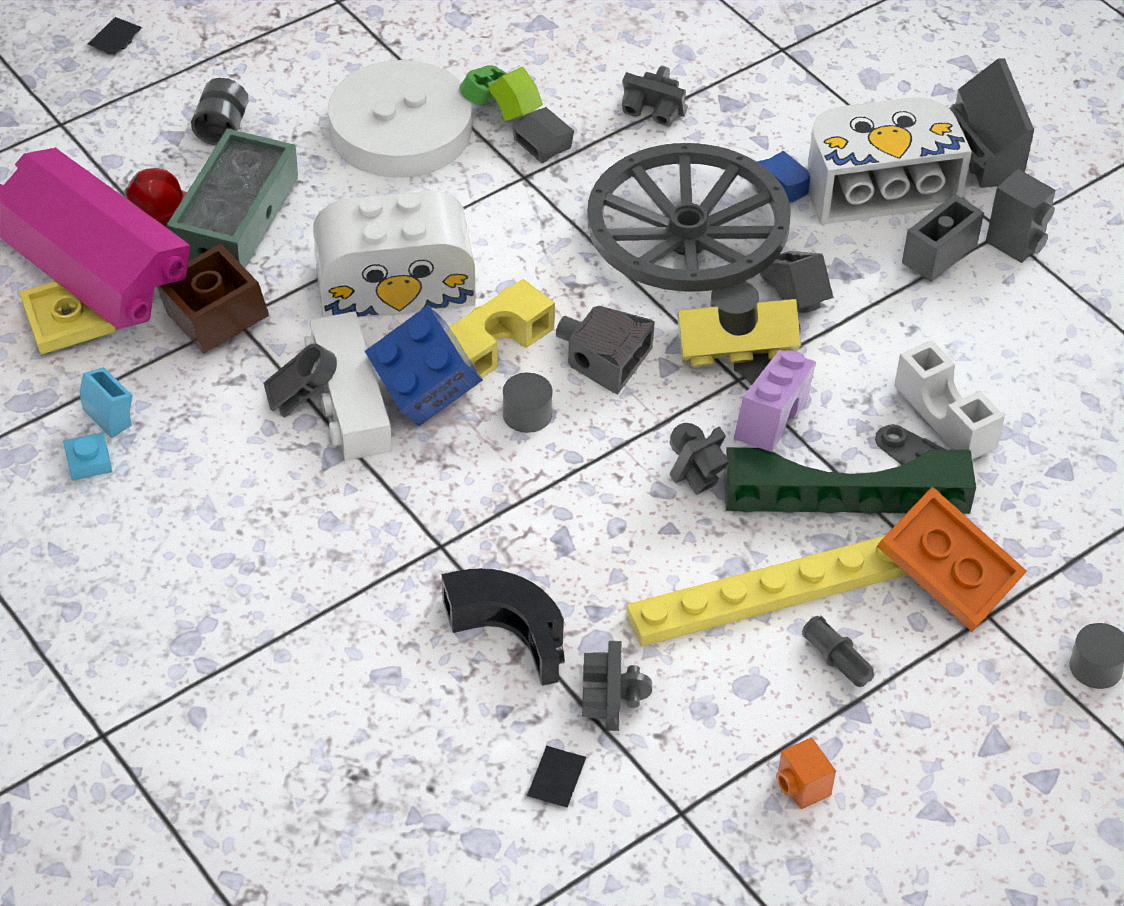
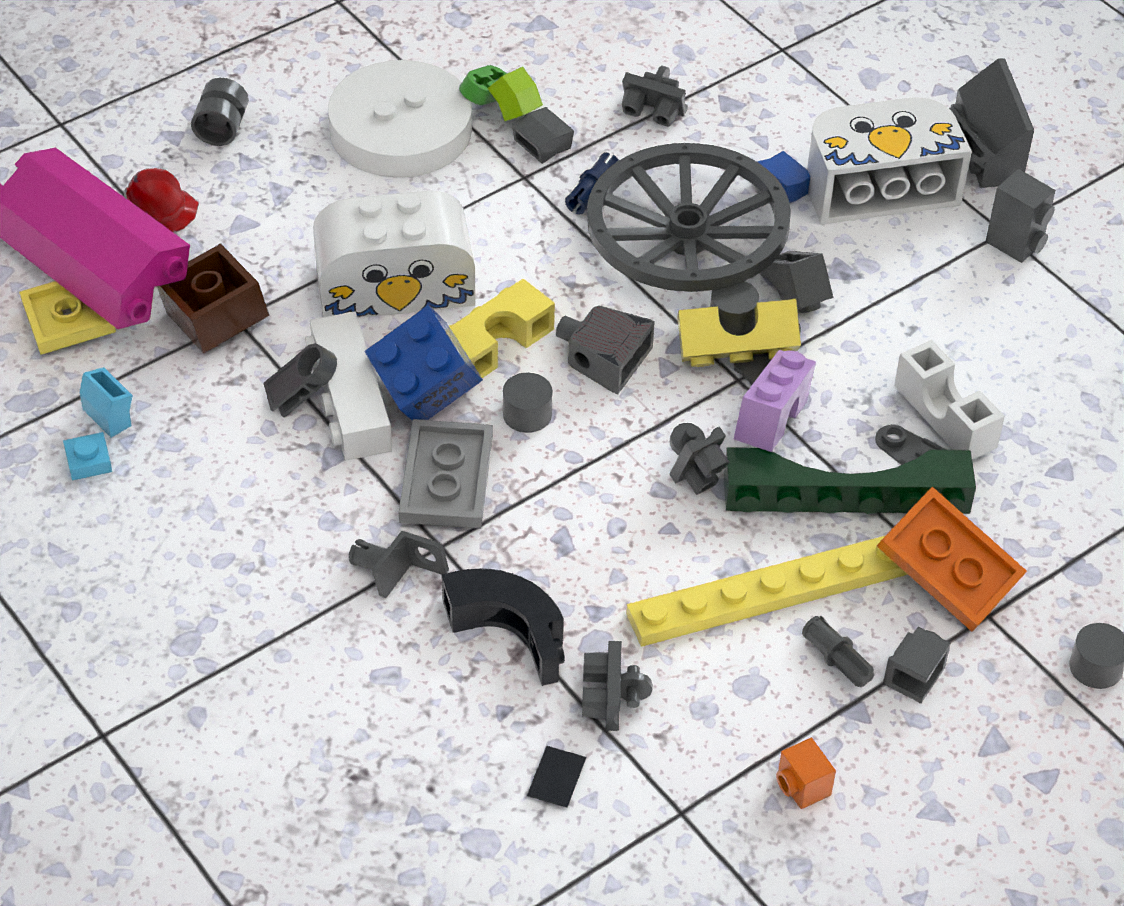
black piece [87,17,142,55] -> none
brick [167,128,298,268] -> none
dark grey brick [902,194,984,282] -> none
none -> dark grey bracket [349,531,449,598]
none -> light grey plate [398,419,493,529]
none -> dark blue pin [565,152,619,215]
none -> dark grey window [883,627,951,703]

